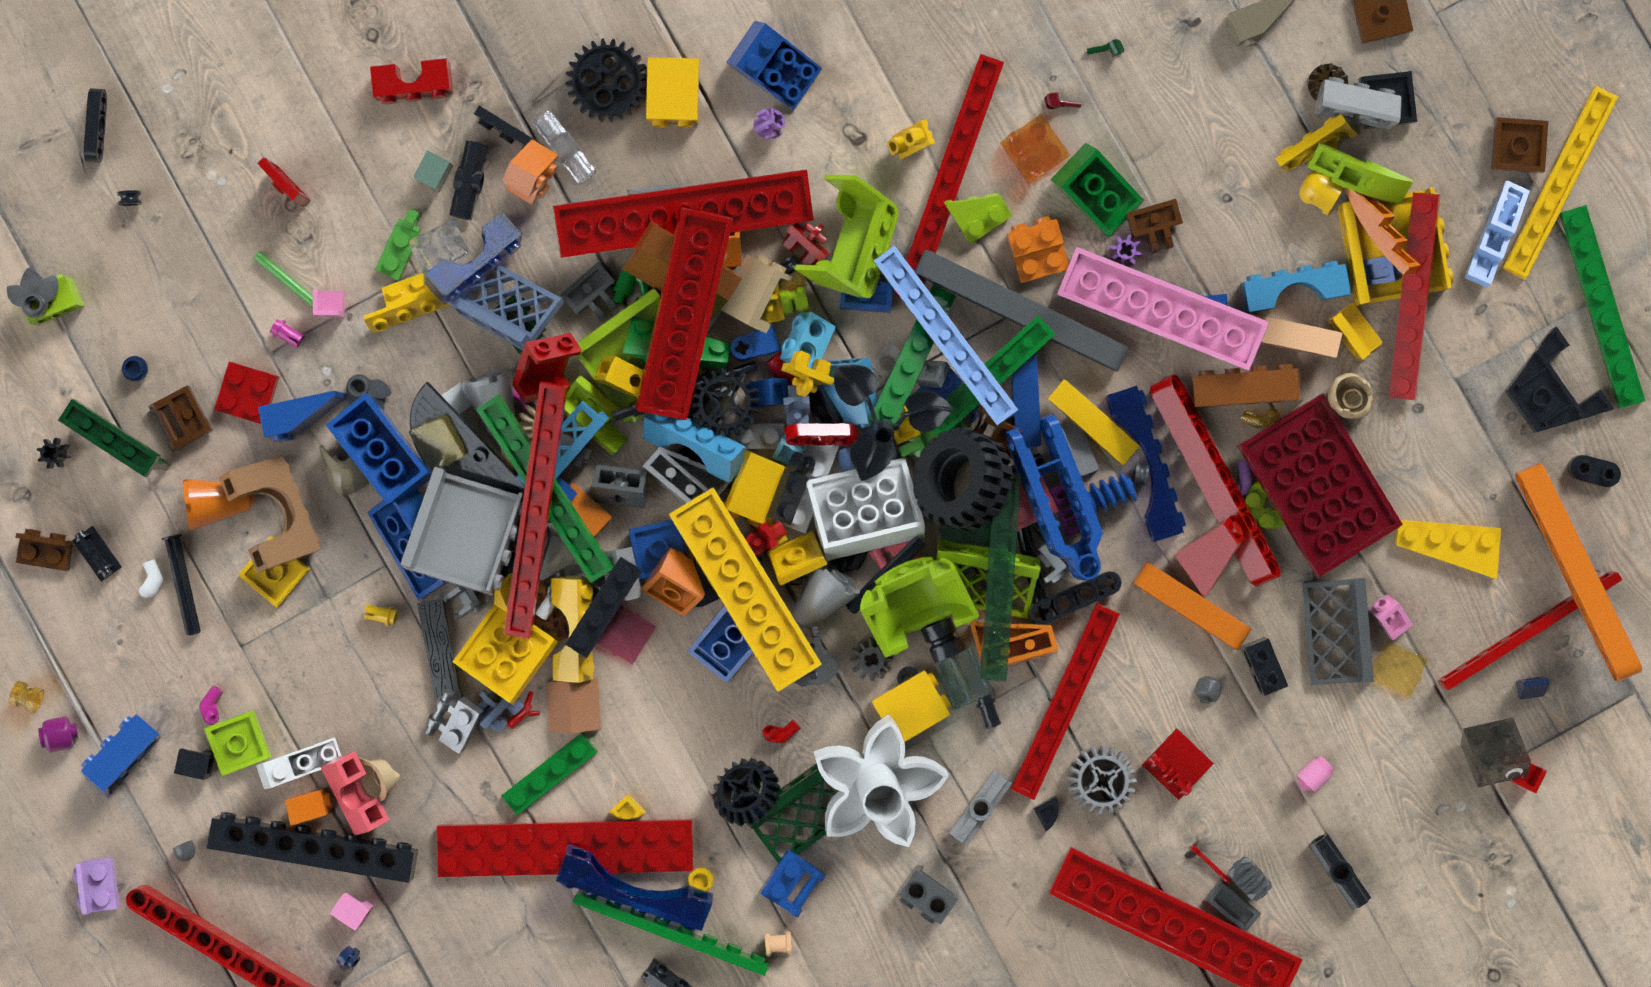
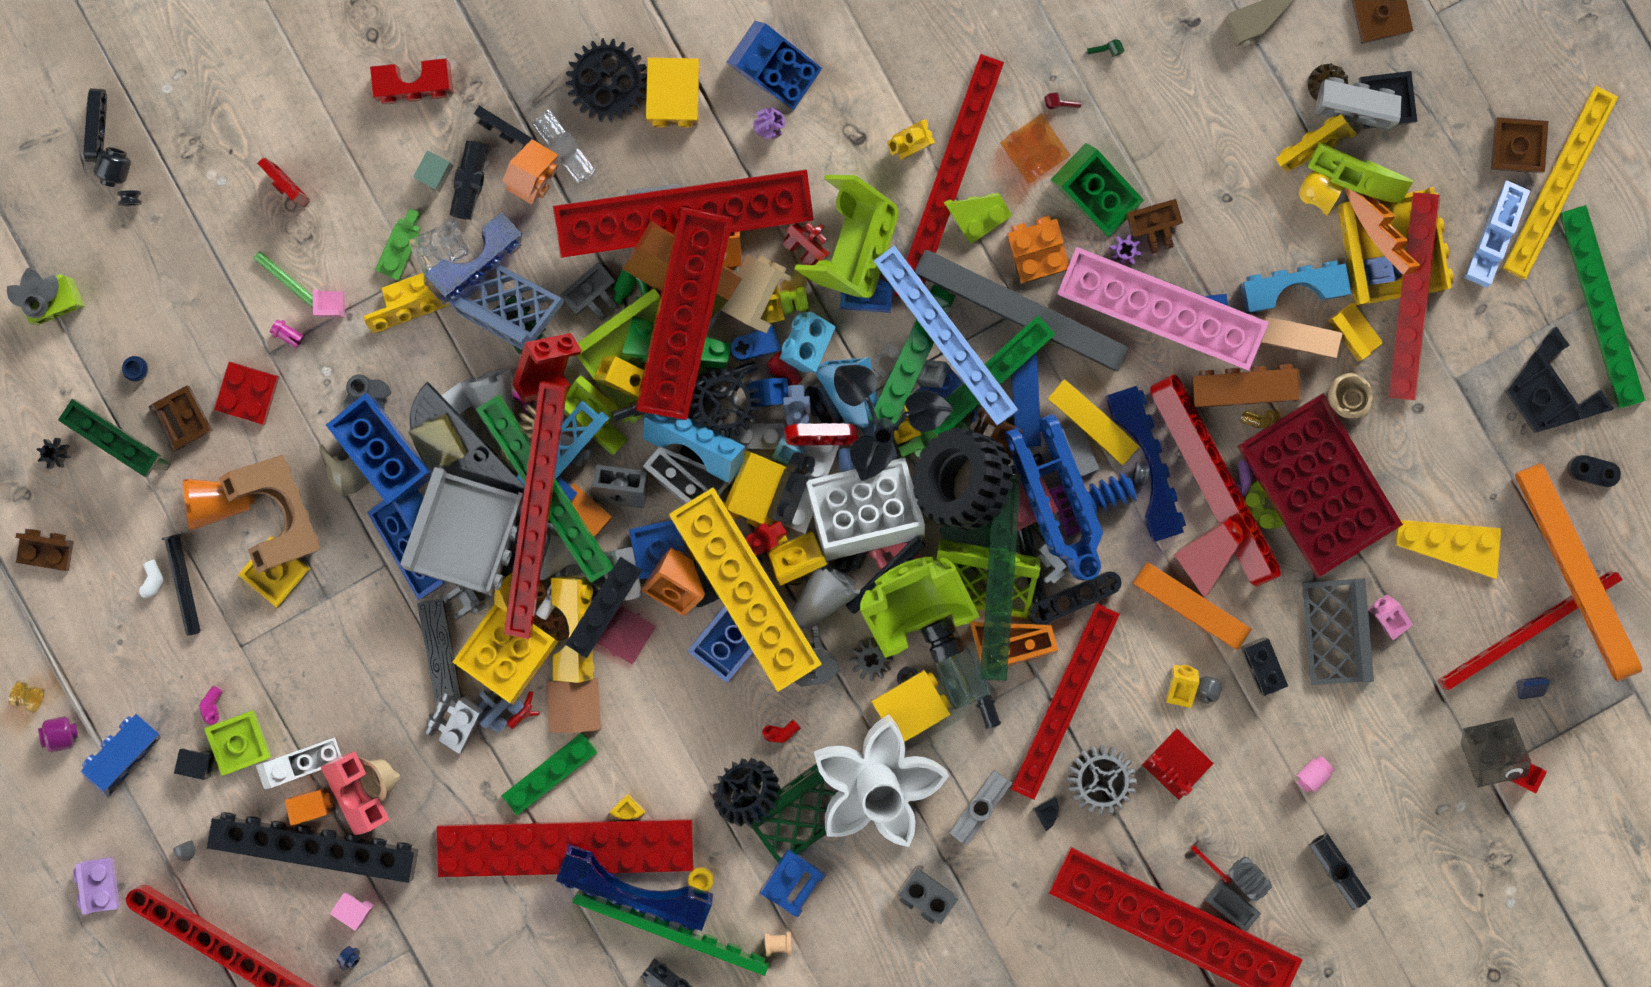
black hinge [72,526,122,582] -> none
blue slope [258,391,345,442] -> none
yellow pin [364,604,398,626] -> none
black bush [779,255,800,279] -> none
yellow hips [782,351,834,397] -> none
clear yellow piece [1373,641,1428,698] -> none
none -> black head [93,147,131,187]
none -> yellow bracket [1166,665,1199,708]

